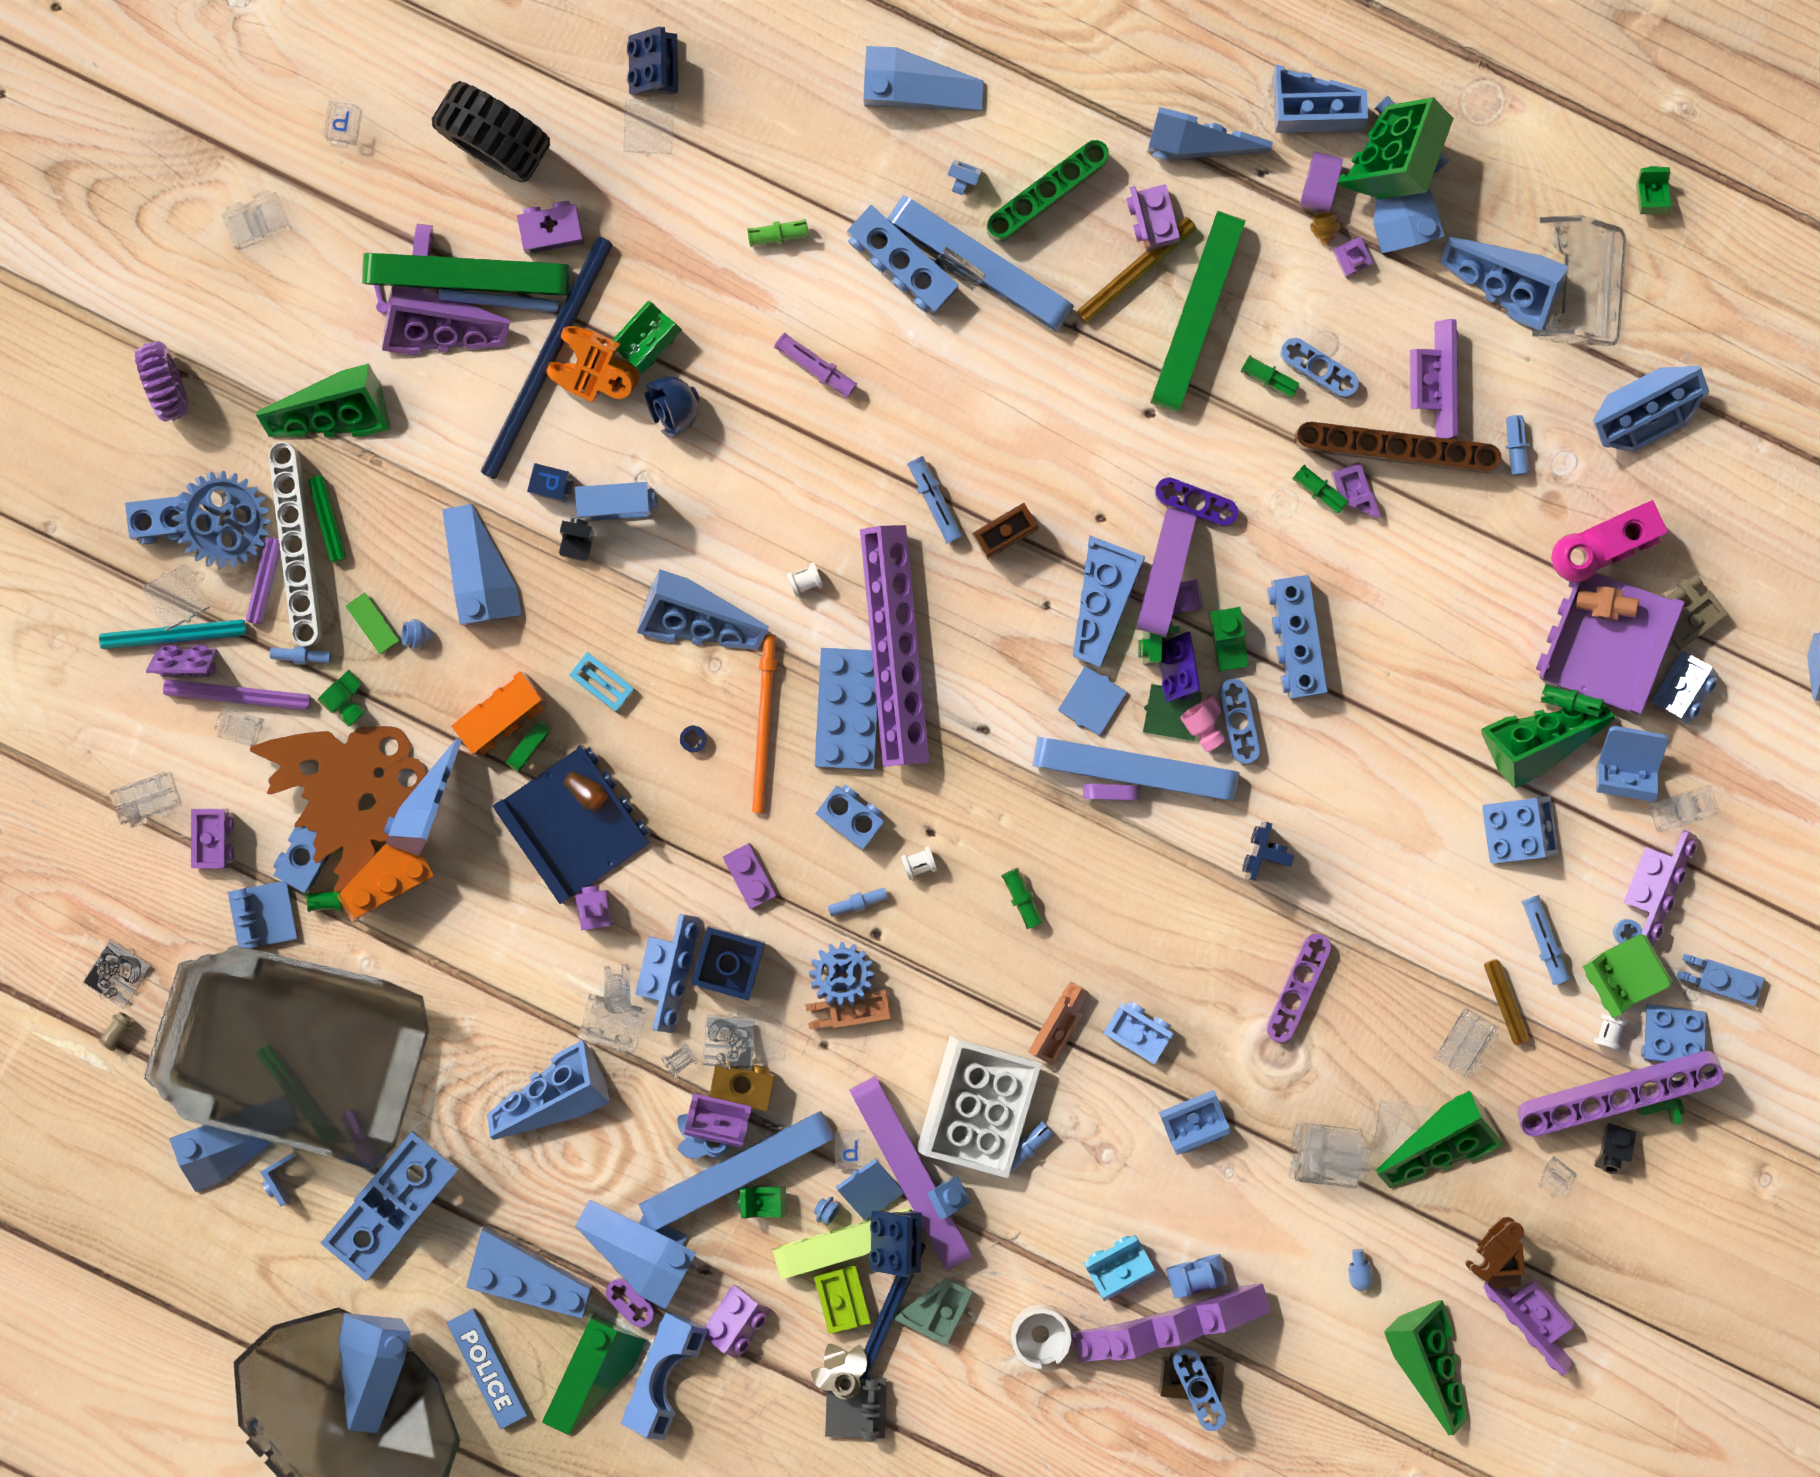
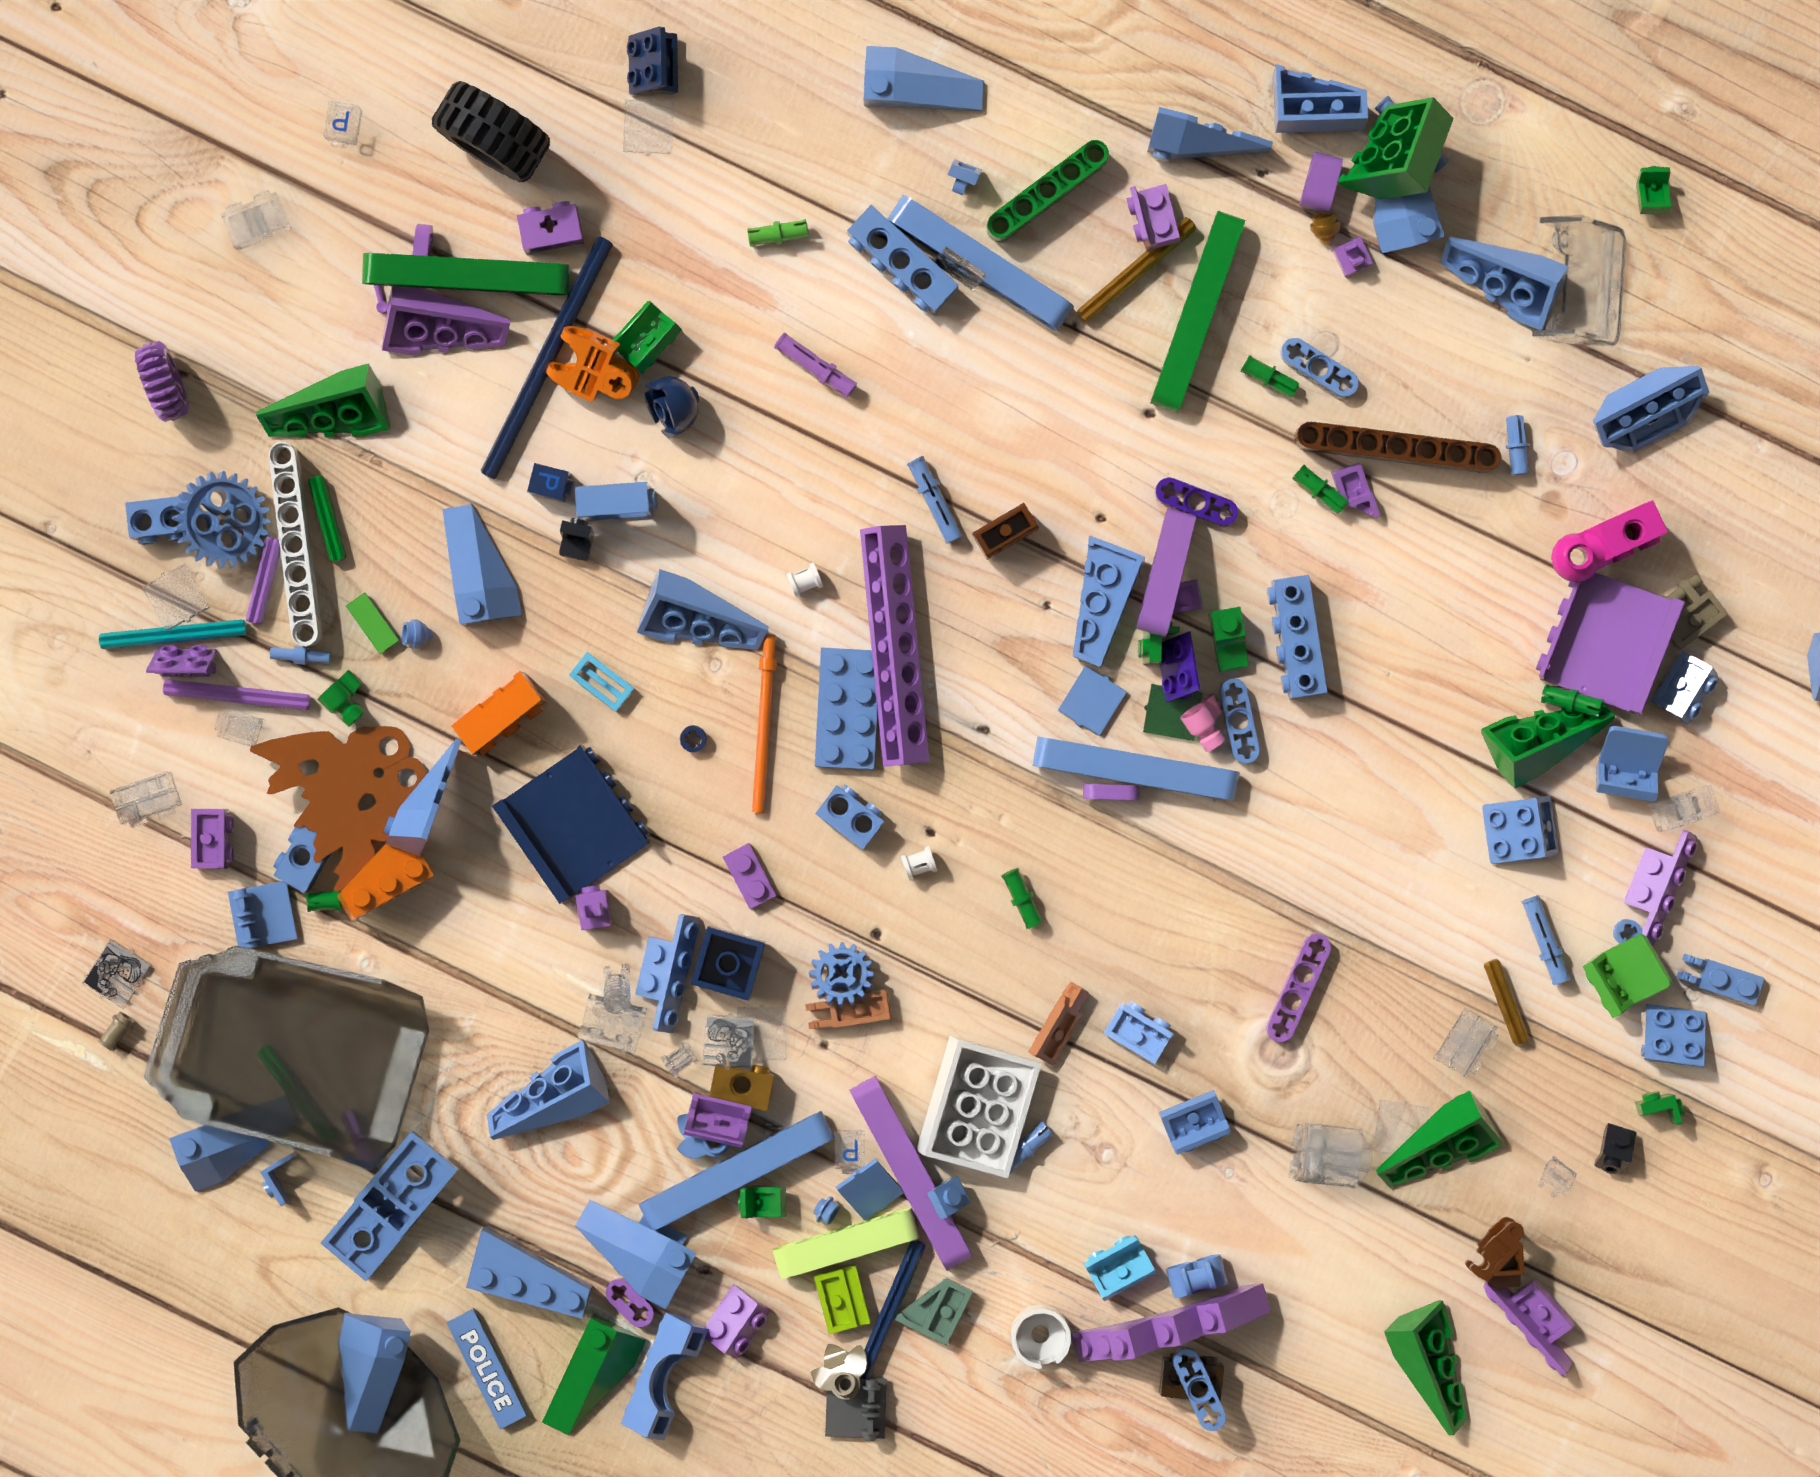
medium blue bar [438,288,558,312] -> none
green beam [506,719,552,772] -> none
clear orange cone [563,770,608,812] -> none
medium blue bar [828,888,888,917] -> none
dark blue bracket [869,1210,922,1277] -> none
dark blue bracket [1242,822,1295,881] -> none
medium blue cylinder [1348,1249,1374,1291] -> none
medium lavender bracket [1410,319,1459,439] -> none
medium lavender beam [1518,1051,1724,1137] -> none
nougat axle [1576,587,1639,621] -> none
white bush [1593,1014,1628,1050] -> none

